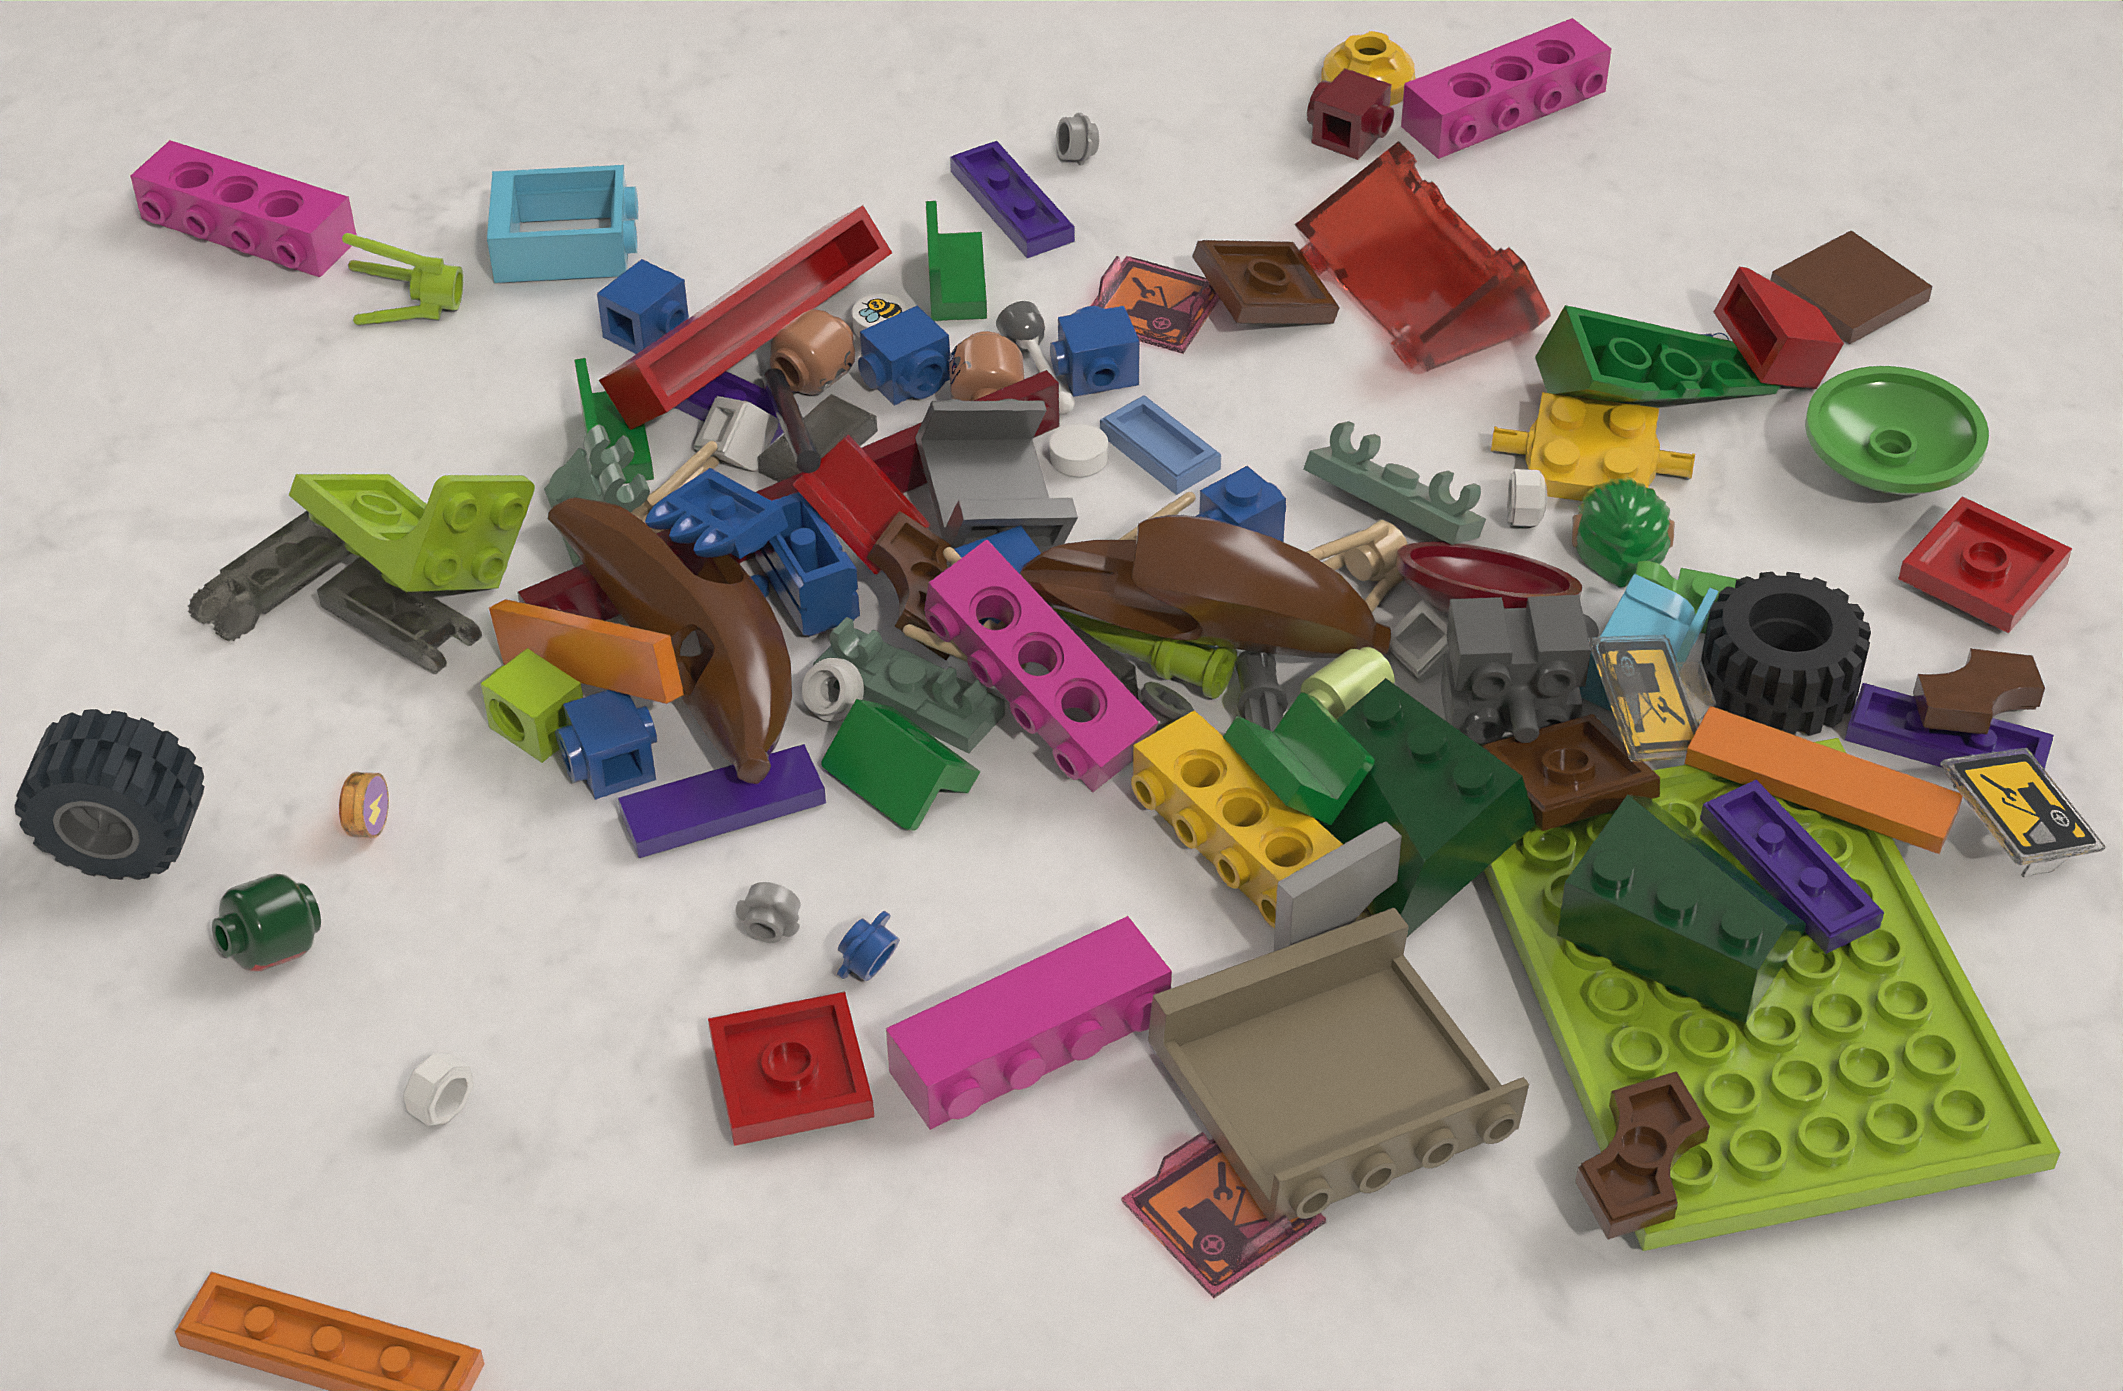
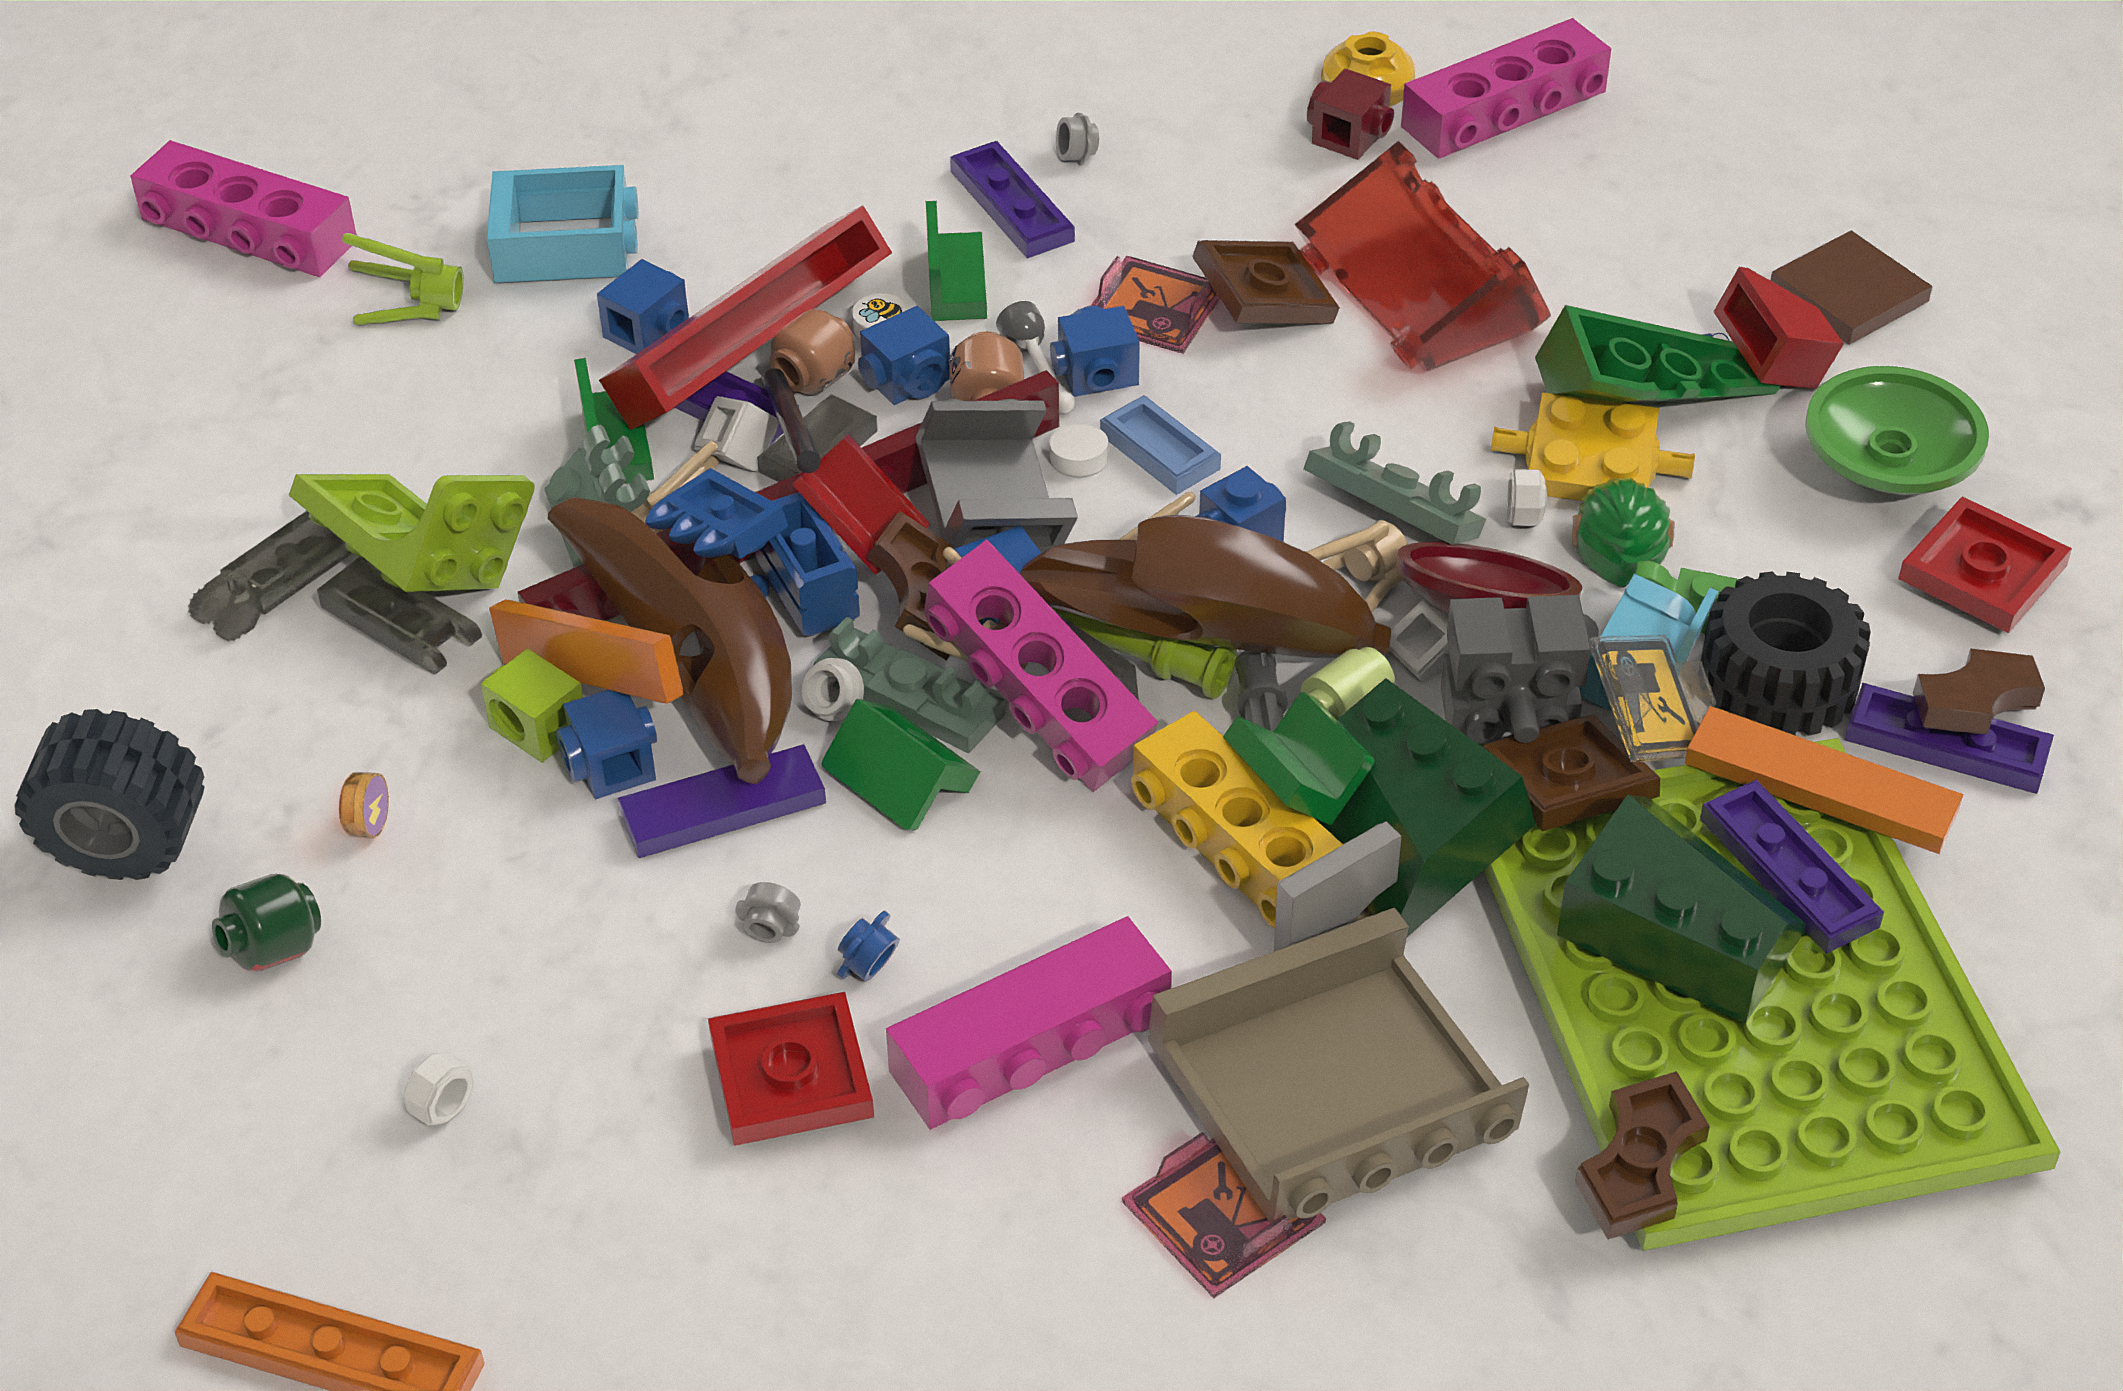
dark grey bush [1139,682,1194,732] -> none
piece [1940,748,2106,877] -> none

